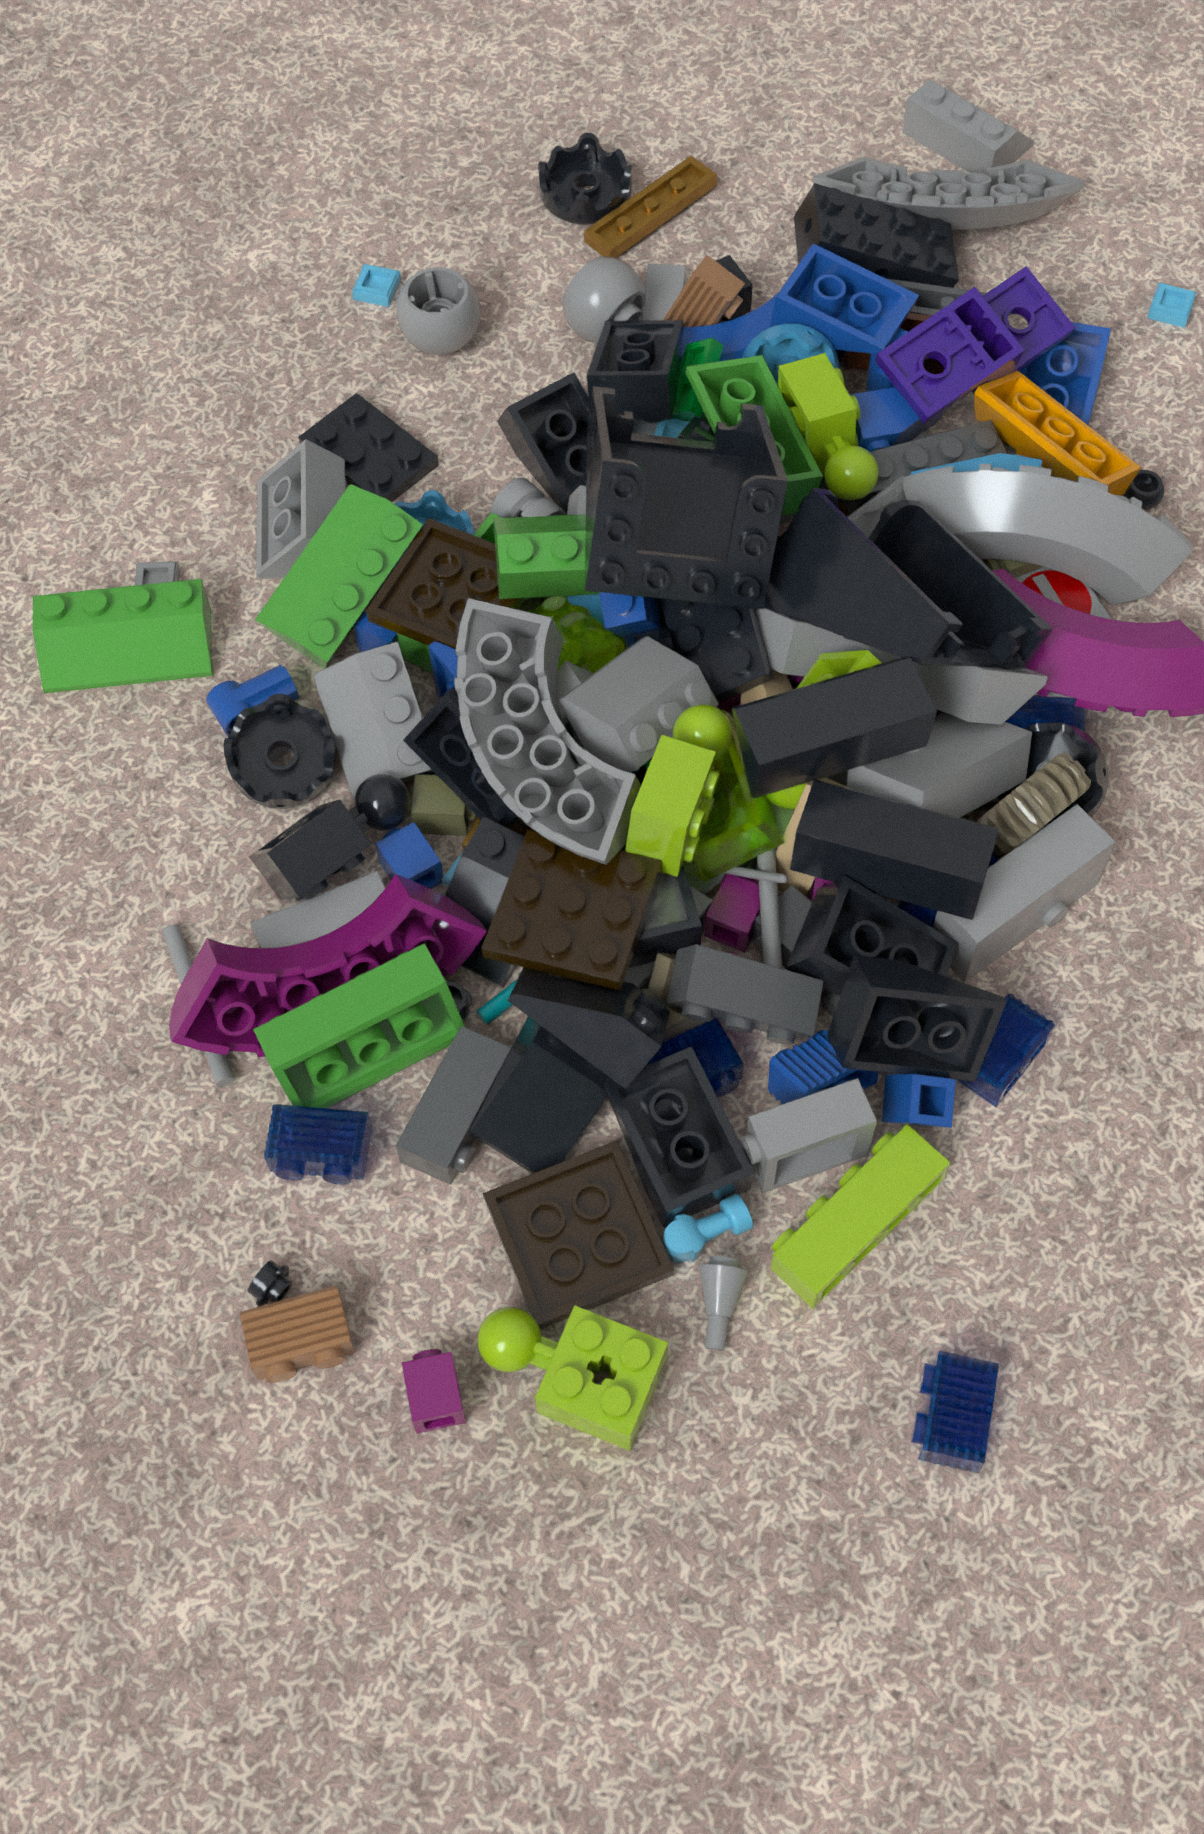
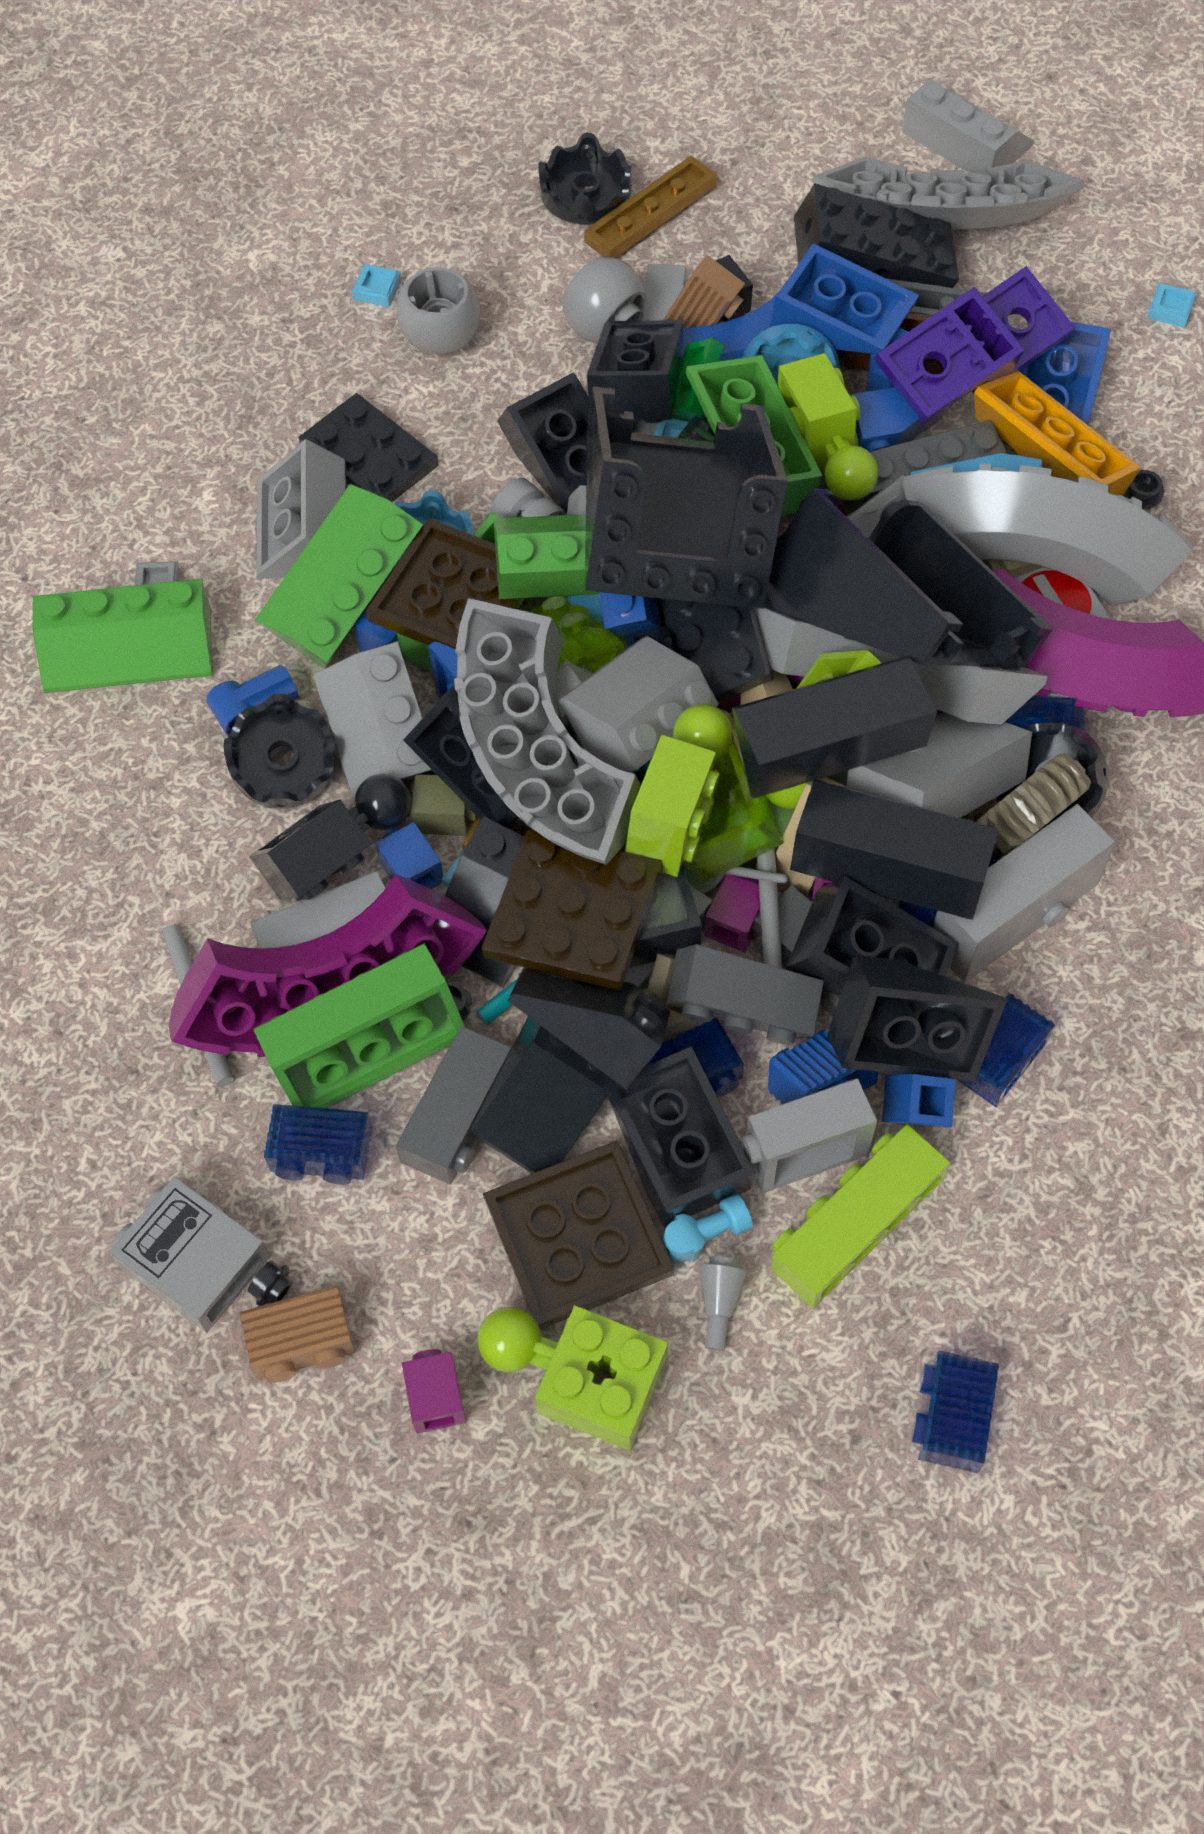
none -> light grey brick [109,1176,271,1333]

